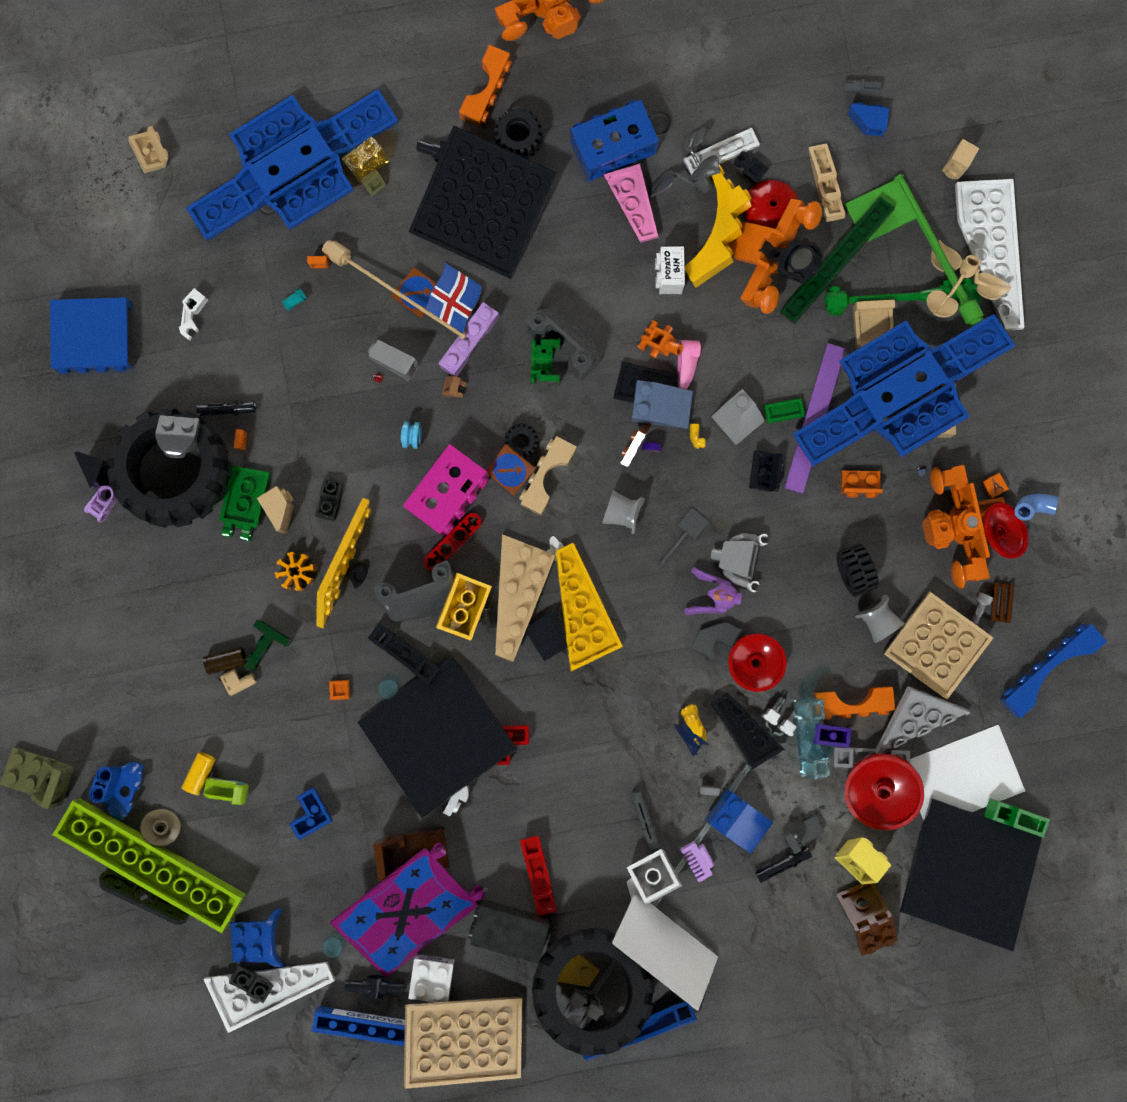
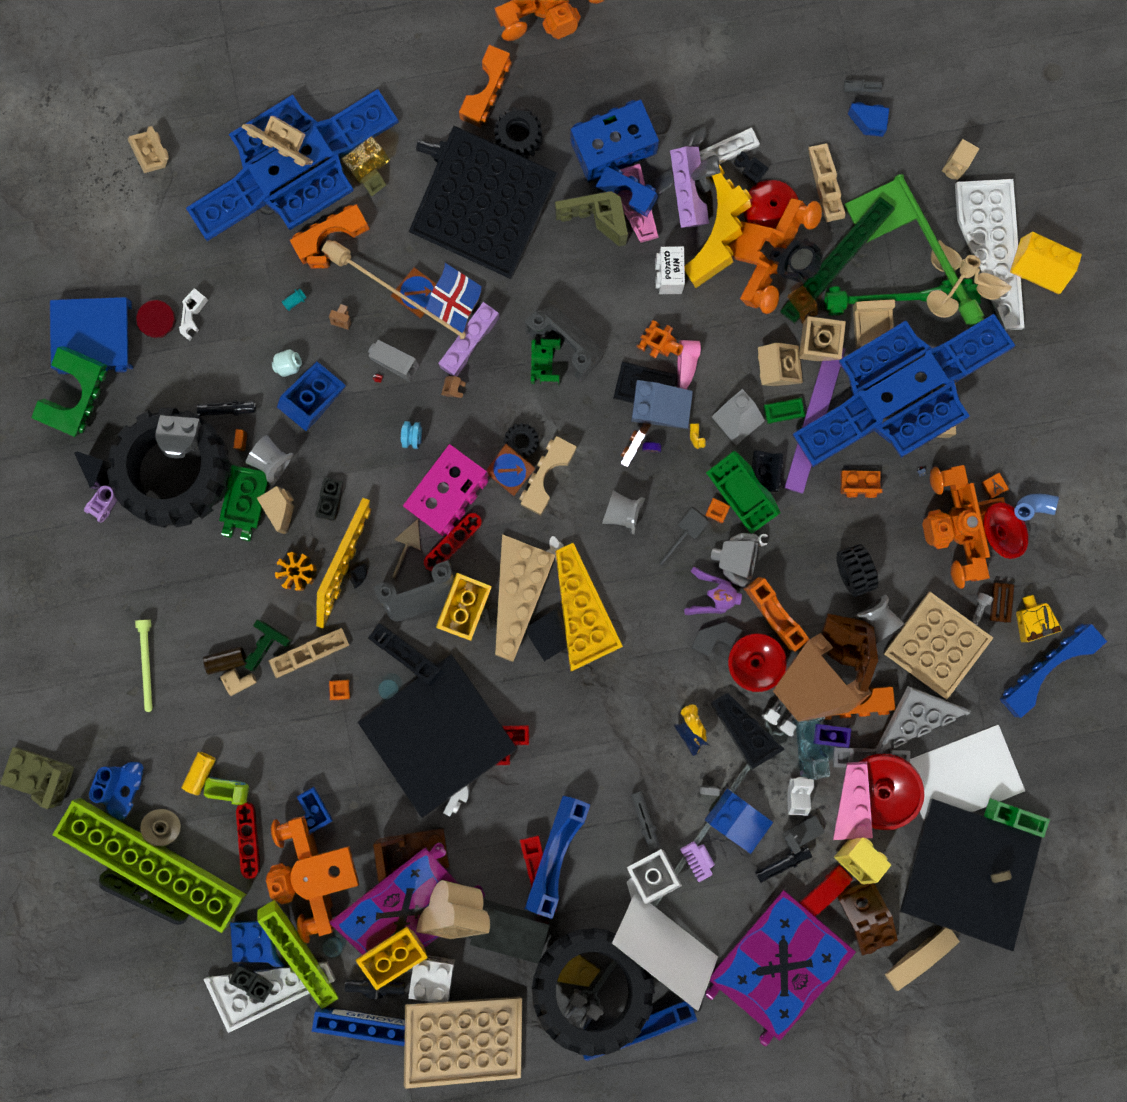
none -> green arch [31,346,107,437]
none -> yellowish green piece [135,619,152,712]
none -> dark red tile [136,300,176,339]
none -> red beam [236,802,260,879]
none -> tan bracket [242,116,313,166]
none -> light grey hat [246,435,294,485]
none -> lime slope [257,899,339,1009]
none -> orange piece [266,815,359,943]
none -> tan slope [268,628,349,678]
none -> light aqua head [272,349,302,377]
none -> blue slope [277,362,346,431]
none -> orange arch [290,204,369,265]
none -> medium nougat tile [329,304,351,330]
none -> yellow slope [355,927,428,991]
none -> dark tan piece [392,519,421,579]
none -> tan brick [416,880,490,939]
none -> blue arch [525,796,590,919]
none -> olive bracket [555,191,628,246]
none -> blue arch [596,166,658,217]
none -> lavender arch [670,146,709,228]
none -> orange tile [705,498,730,523]
none -> flag [705,890,856,1046]
none -> green slope [706,451,781,534]
none -> orange arch [744,577,810,652]
none -> tan slope [758,343,803,386]
none -> medium nougat wedge [773,633,872,722]
none -> clear orange bracket [788,286,818,324]
none -> white brick [788,777,814,816]
none -> tan slope [799,316,846,361]
none -> red slope [799,864,853,916]
none -> reddish brown bracket [821,614,878,692]
none -> bright pink wing [833,761,873,840]
none -> tan slope [885,927,960,991]
none -> dark tan tile [990,870,1012,883]
none -> yellow slope [1010,232,1082,294]
none -> yellow torso [1016,595,1062,642]

